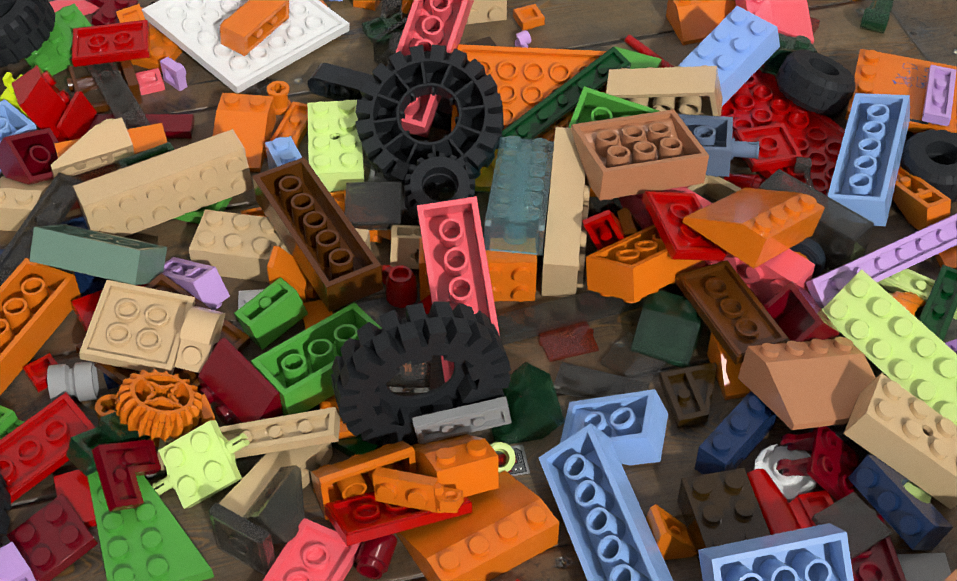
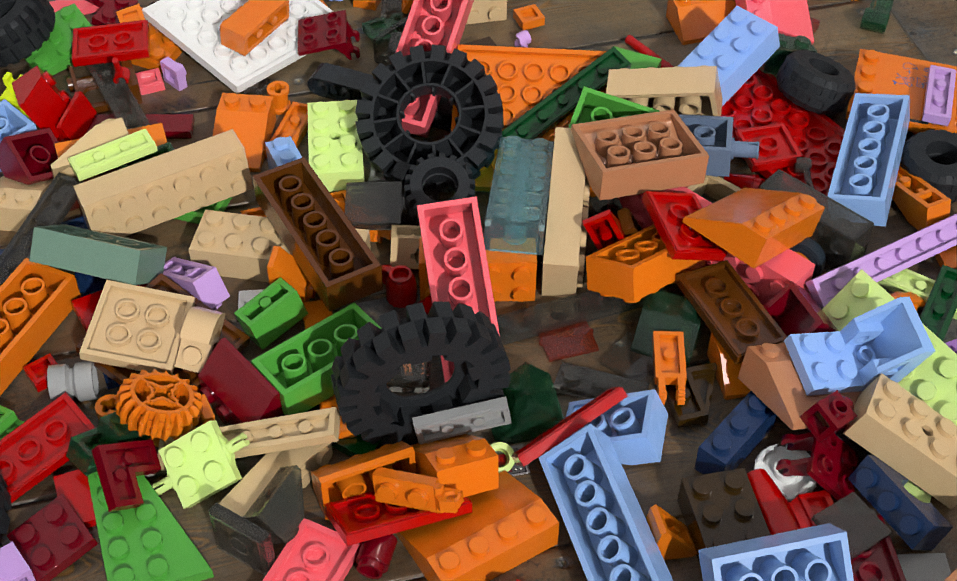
none -> yellowish green tile [68,128,158,182]
none -> red hand [112,58,131,84]
none -> dark red plate [298,10,360,60]
none -> red tile [511,386,628,467]
none -> orange hinge [652,331,687,405]
none -> light blue bracket [784,297,935,396]
none -> dark red brick [800,390,857,443]

